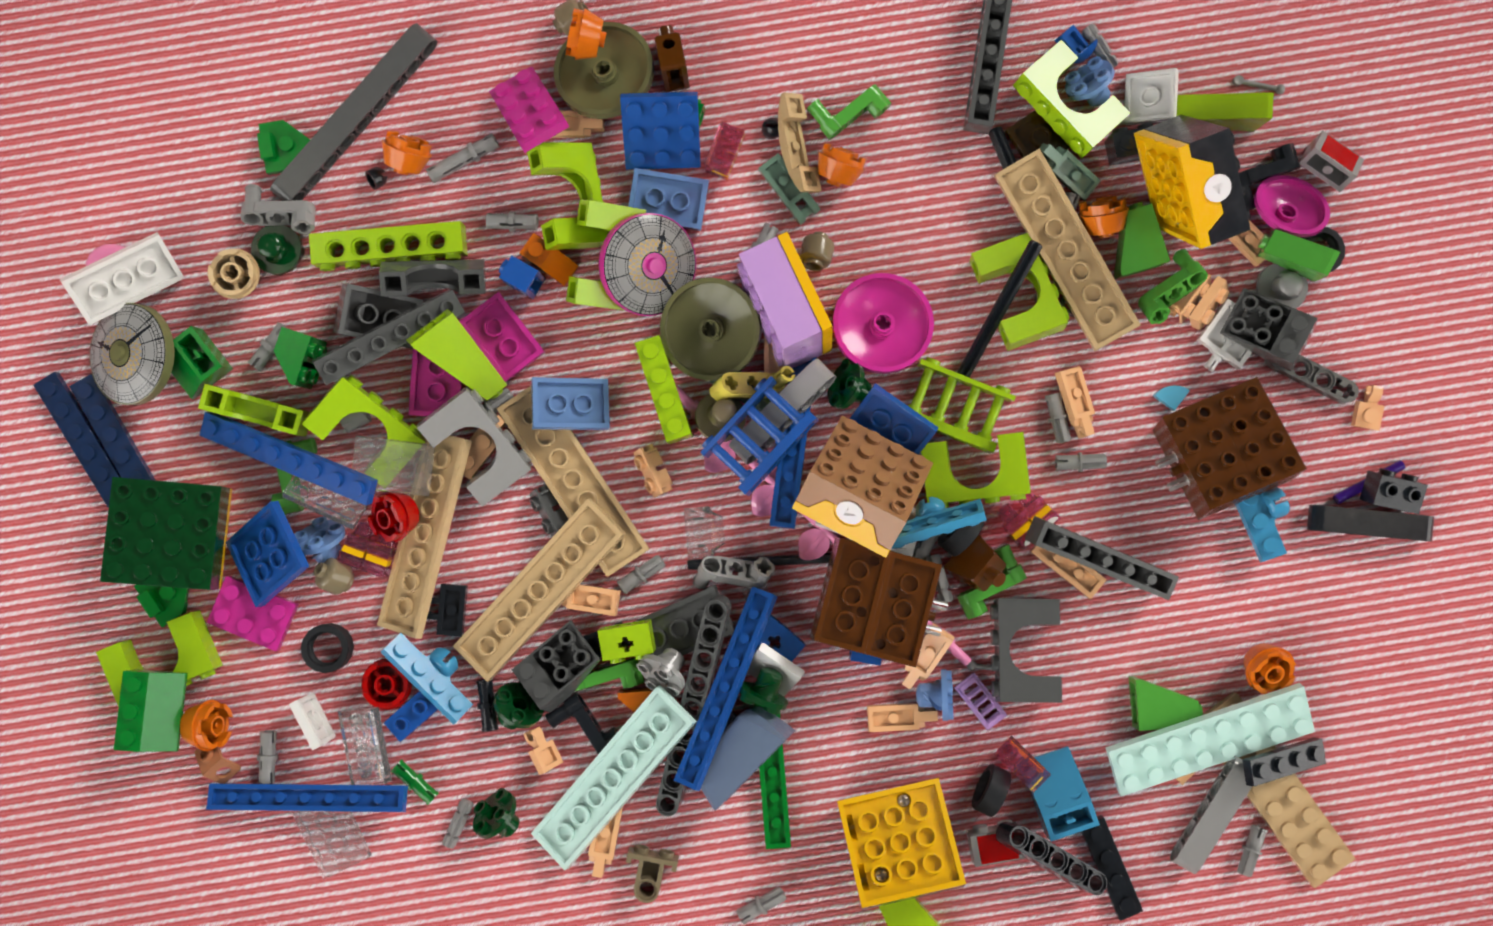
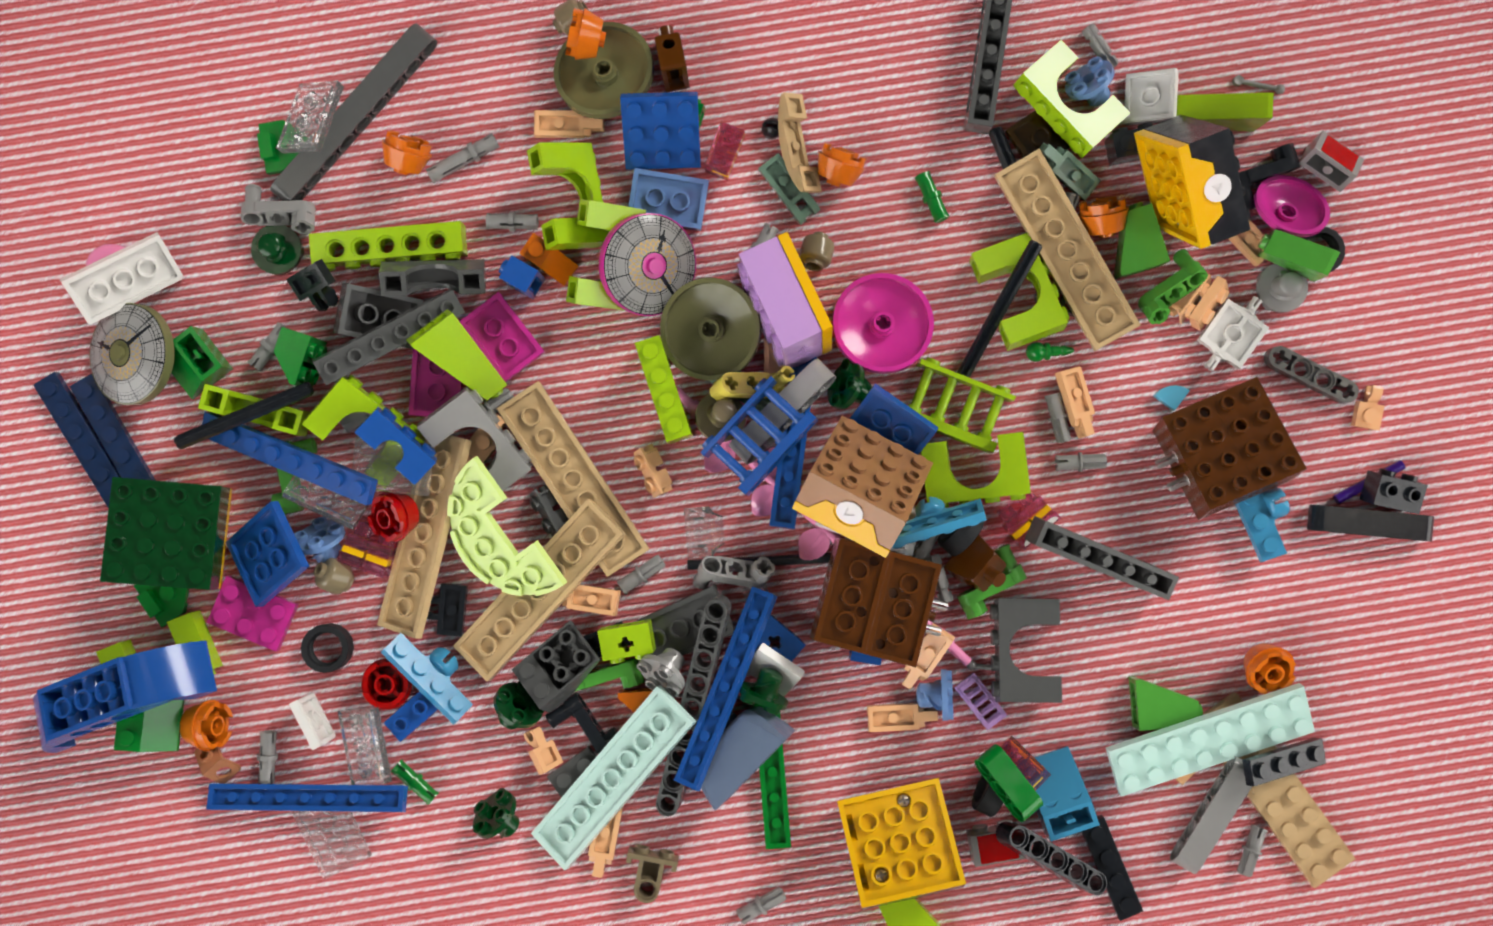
tan cone [208,249,260,299] -> none
black hinge [365,167,387,190] -> none
light grey axle [442,799,474,849] -> none
black pin [476,679,499,732] -> none
dark pink plate [489,66,569,153] -> none
medium blue plate [531,377,610,430] -> none
bright green beam [807,84,892,140] -> none
light nougat plate [1030,545,1106,599] -> none
blue plate [1054,24,1098,64] -> none
dark grey slope [1220,288,1318,371] -> none
none -> blue slope [33,641,217,753]
none -> black axle [174,382,314,449]
none -> clear plate [276,80,344,154]
none -> black hinge [286,259,339,312]
none -> blue arch [354,406,437,485]
none -> yellowish green plate [447,456,567,596]
none -> dark grey plate [547,746,597,797]
none -> green pin [915,171,950,224]
none -> green beam [974,744,1043,822]
none -> green bar [1026,342,1074,362]

